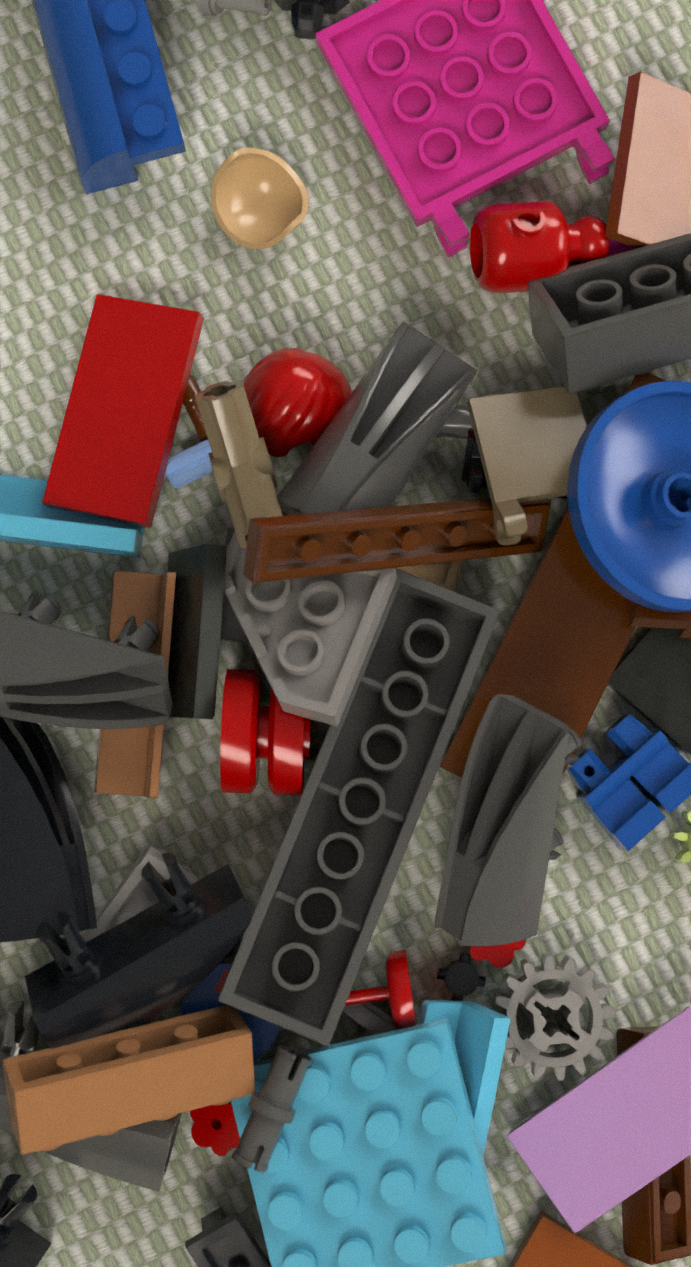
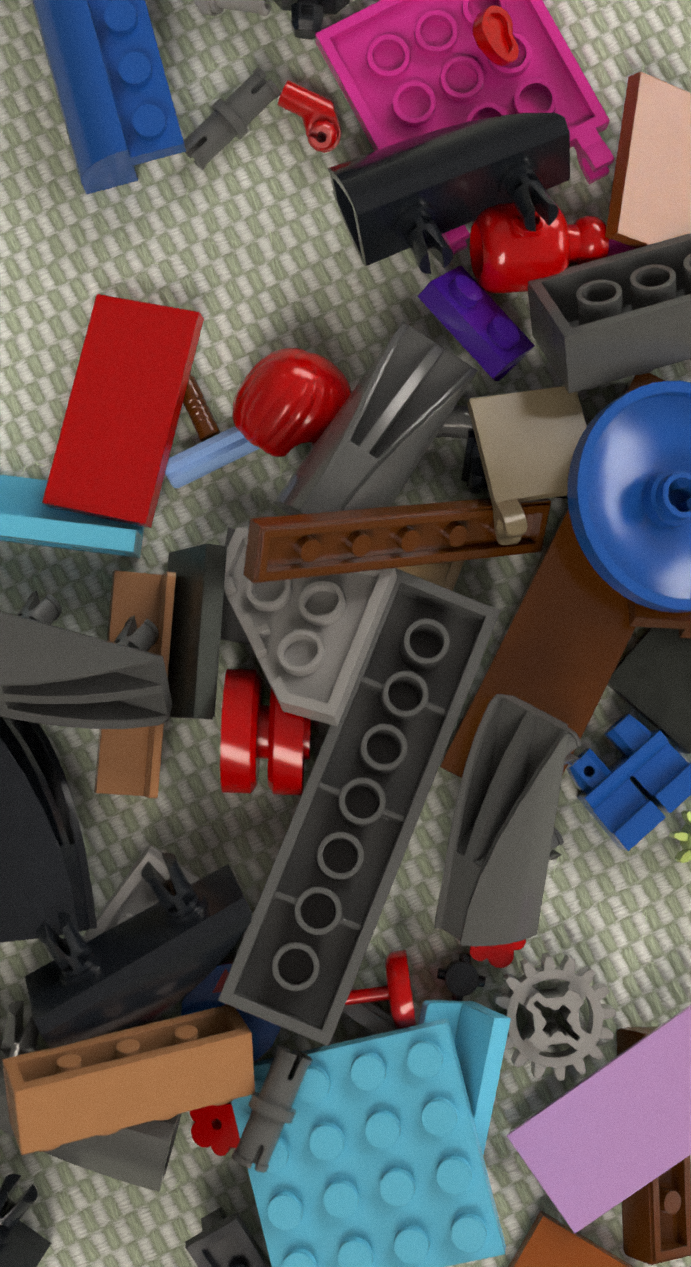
dark tan piece [195,381,283,548] -> none
tan helmet [211,148,309,249] -> none
none -> dark grey pin [183,67,281,170]
none -> red arm [277,80,342,153]
none -> black piece [328,113,570,274]
none -> dark purple bracket [417,265,535,381]
none -> red piece [472,5,519,66]

